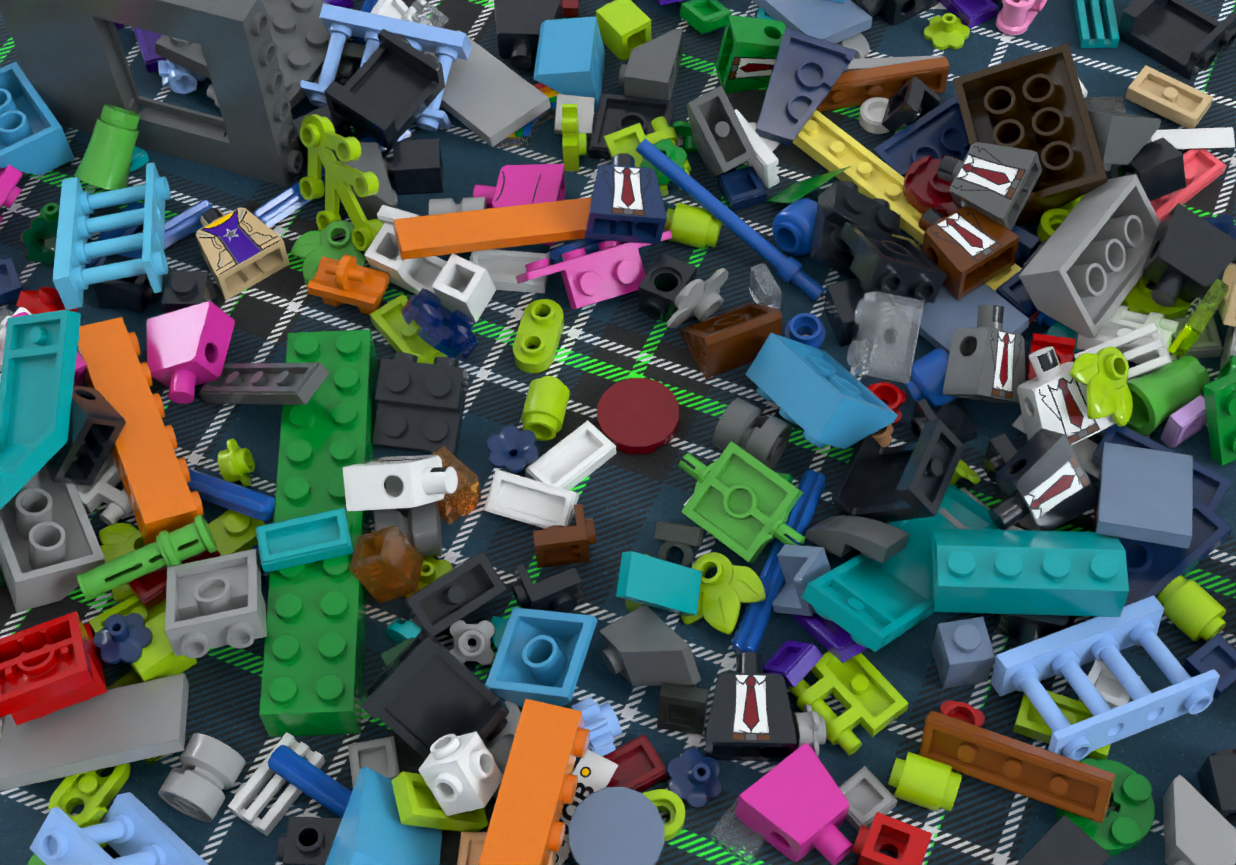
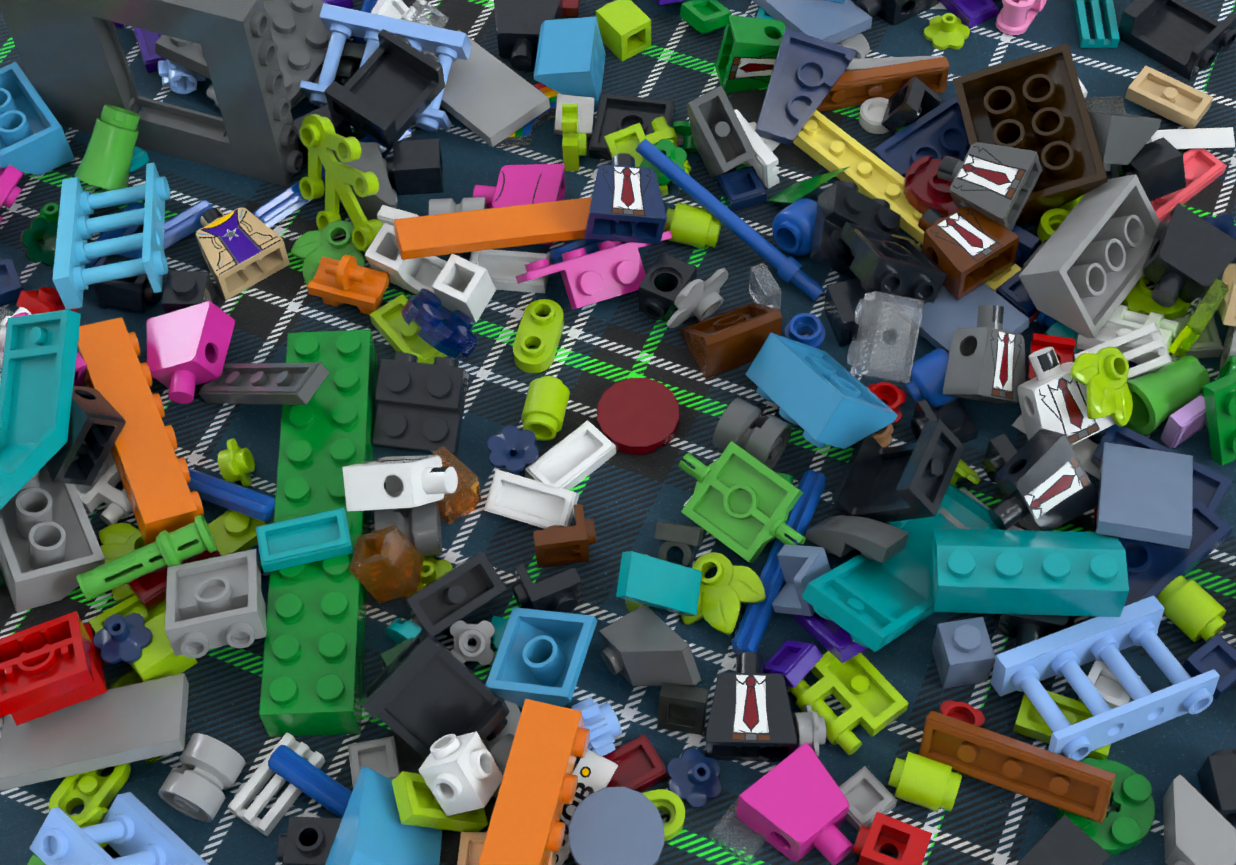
dark grey slope [619,29,683,100] -> none

